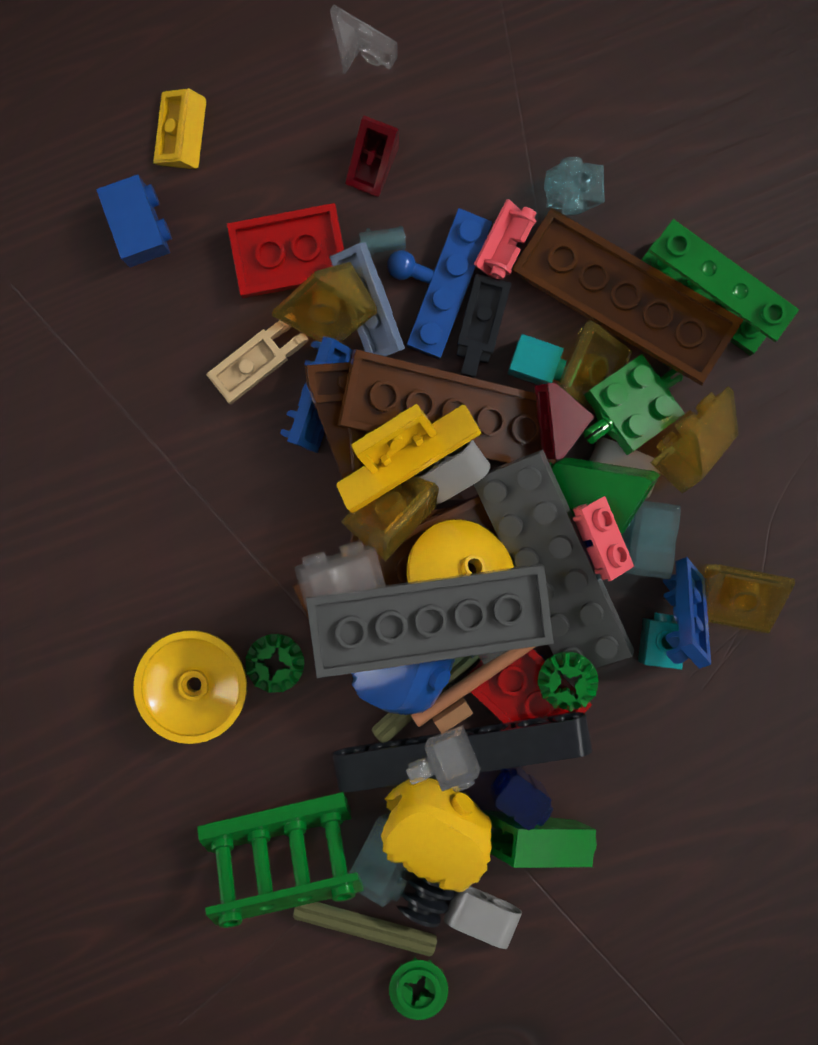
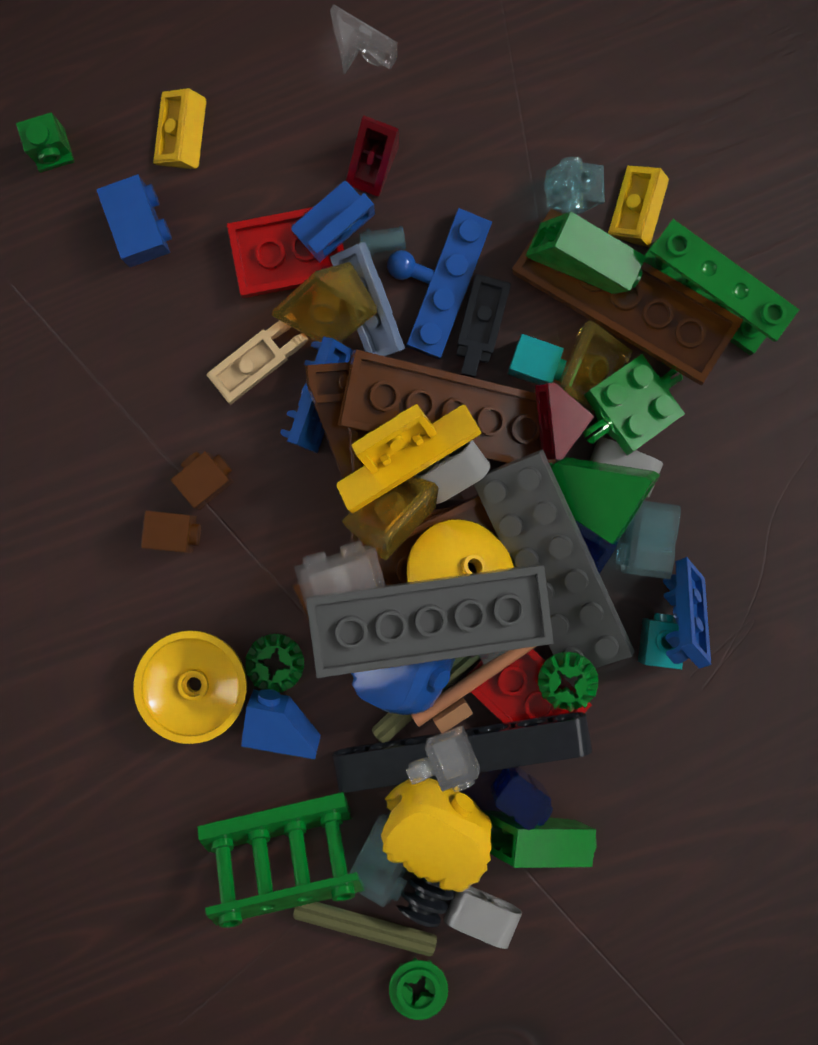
coral hinge [474,199,537,280] -> none
coral hinge [572,496,634,581] -> none
clear yellow slope [650,386,739,494] -> none
clear yellow slope [704,564,795,633] -> none
none -> green brick [16,112,75,173]
none -> reddish brown brick [141,511,201,553]
none -> reddish brown brick [170,451,234,510]
none -> blue slope [241,689,321,759]
none -> blue panel [291,181,375,263]
none -> green slope [525,211,646,294]
none -> yellow slope [608,165,669,247]

